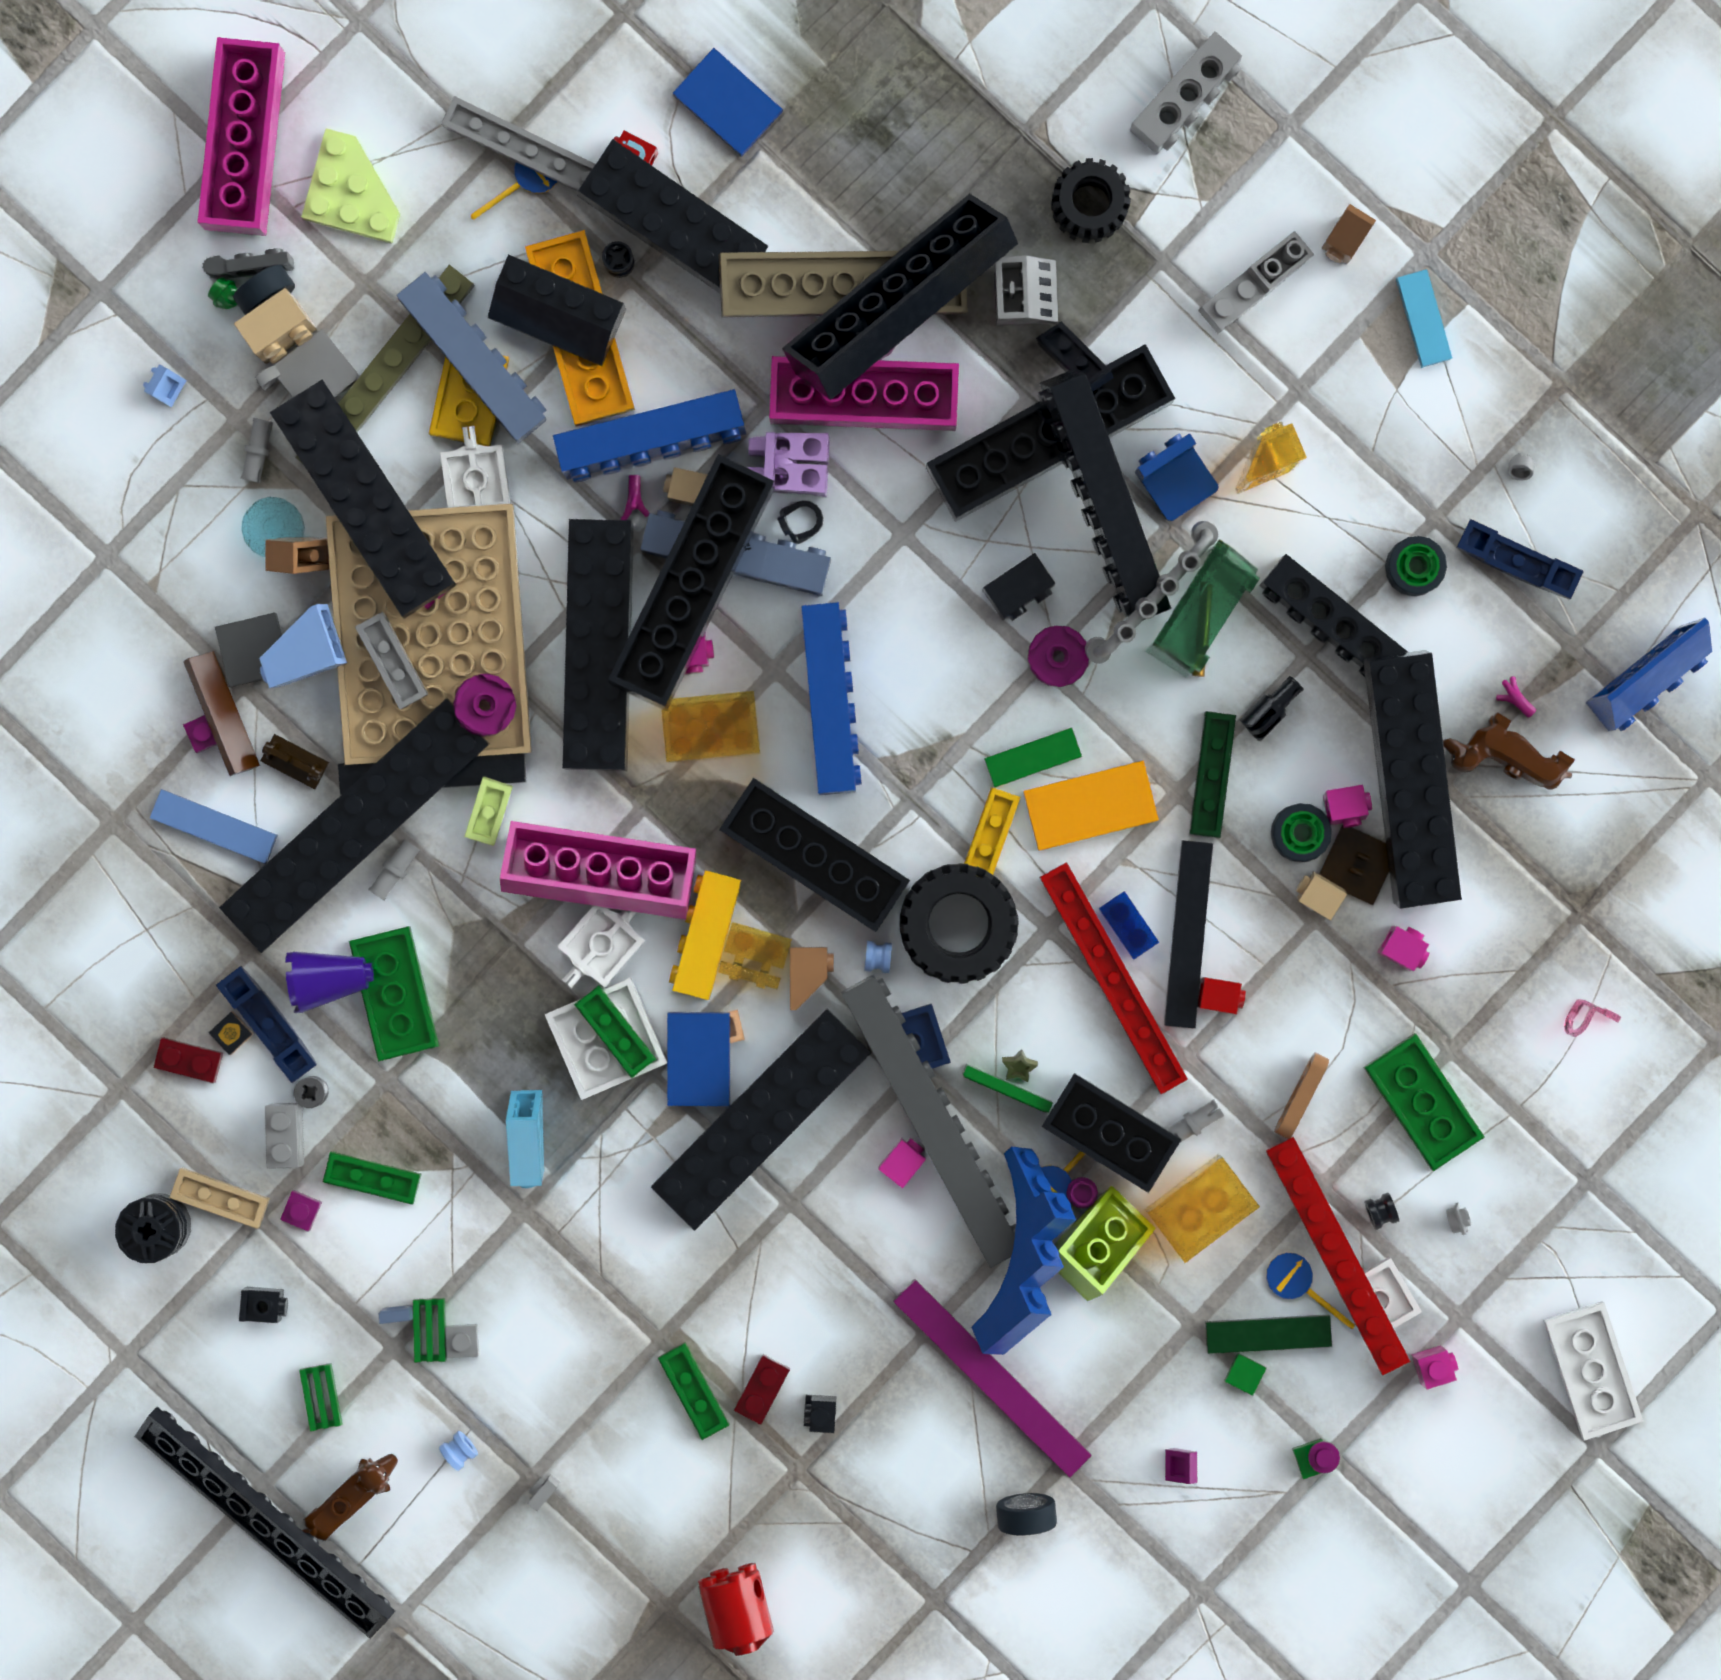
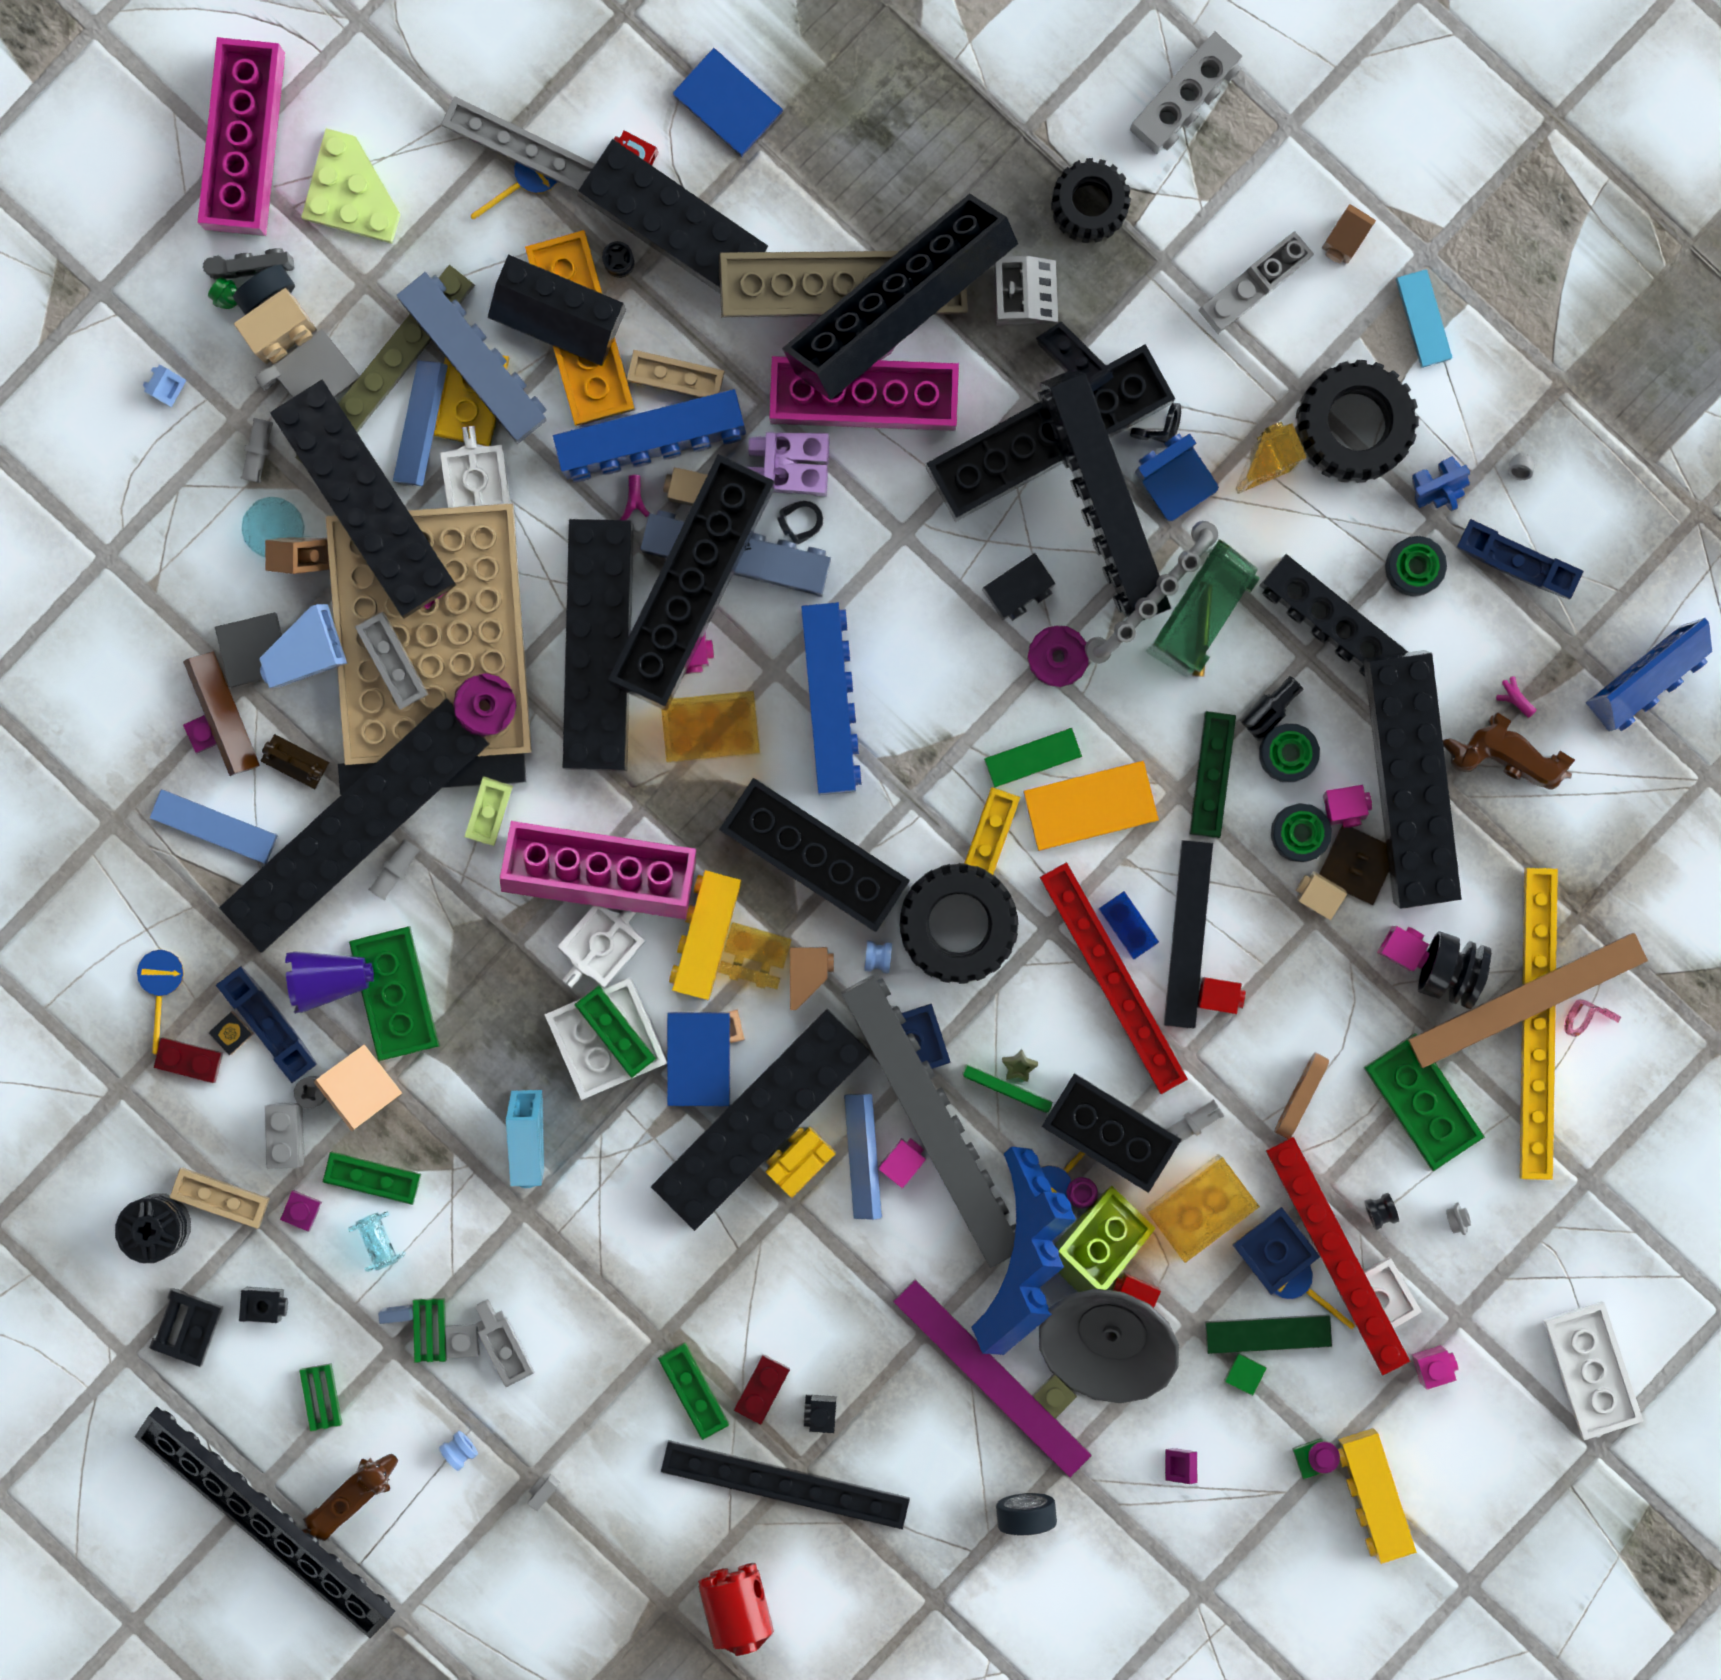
none -> blue piece [137,950,184,1055]
none -> black plate [149,1288,223,1367]
none -> light nougat tile [314,1044,402,1131]
none -> clear light blue hose [348,1211,406,1272]
none -> medium blue tile [393,360,448,486]
none -> light grey hinge [475,1299,535,1387]
none -> tan plate [627,350,725,398]
none -> black tile [661,1440,910,1530]
none -> yellow brick [765,1126,836,1198]
none -> medium blue tile [844,1094,882,1220]
none -> olive plate [1033,1374,1077,1419]
none -> dark grey dish [1039,1289,1179,1403]
none -> red brick [1111,1272,1161,1308]
none -> black piece [1130,402,1181,443]
none -> dark blue plate [1232,1207,1320,1295]
none -> wheel [1259,723,1320,782]
none -> black tyre [1295,360,1419,483]
none -> yellow brick [1338,1428,1417,1564]
none -> medium nougat tile [1408,933,1648,1068]
none -> blue hips [1412,456,1470,511]
none -> black wheel [1418,931,1492,1009]
none -> yellow plate [1519,868,1558,1180]

